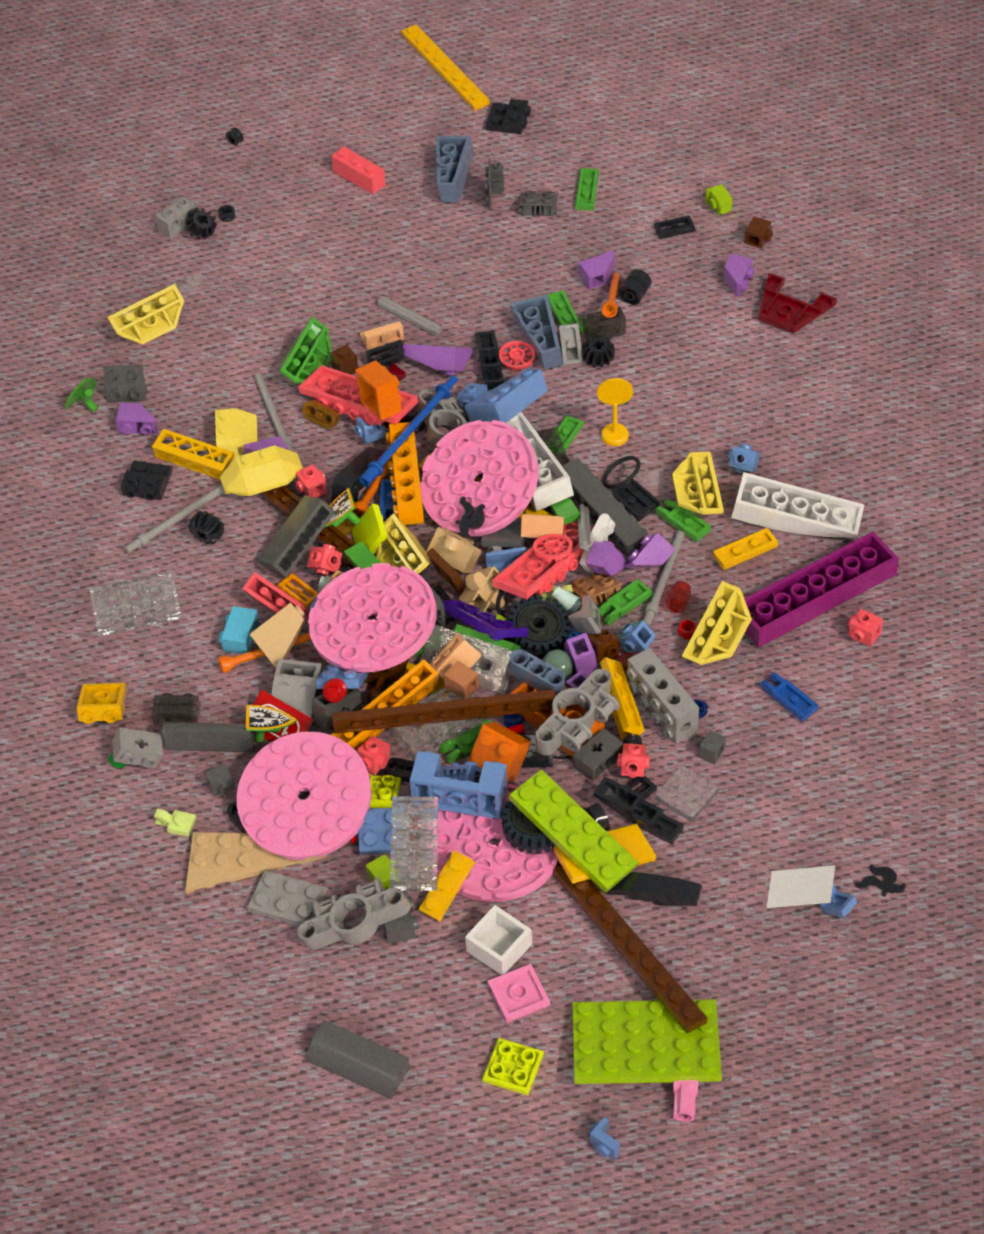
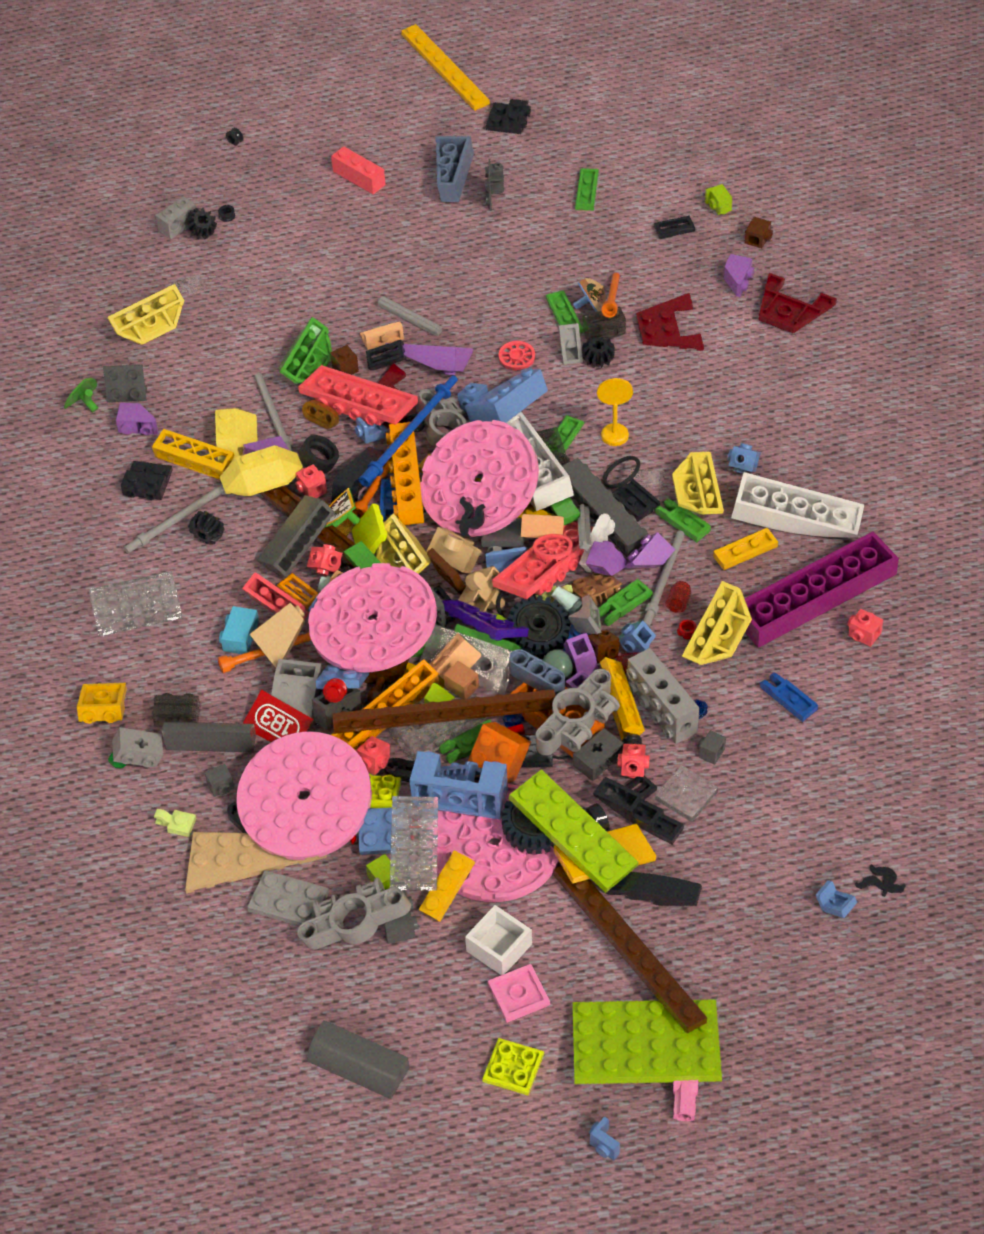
shield [246,705,297,742] -> none
orange piece [355,360,402,421] -> none
black slope [475,330,504,390] -> none
sand blue wedge [510,294,564,369] -> none
dark grey hinge [519,191,558,216] -> none
medium lavender slope [579,251,615,289] -> none
black wheel [618,269,652,306] -> none
white sticker [767,865,835,908] -> none
none -> black tyre [298,435,339,474]
none -> lime slope [424,683,455,703]
none -> shield [573,278,606,316]
none -> dark red wing [636,293,704,351]

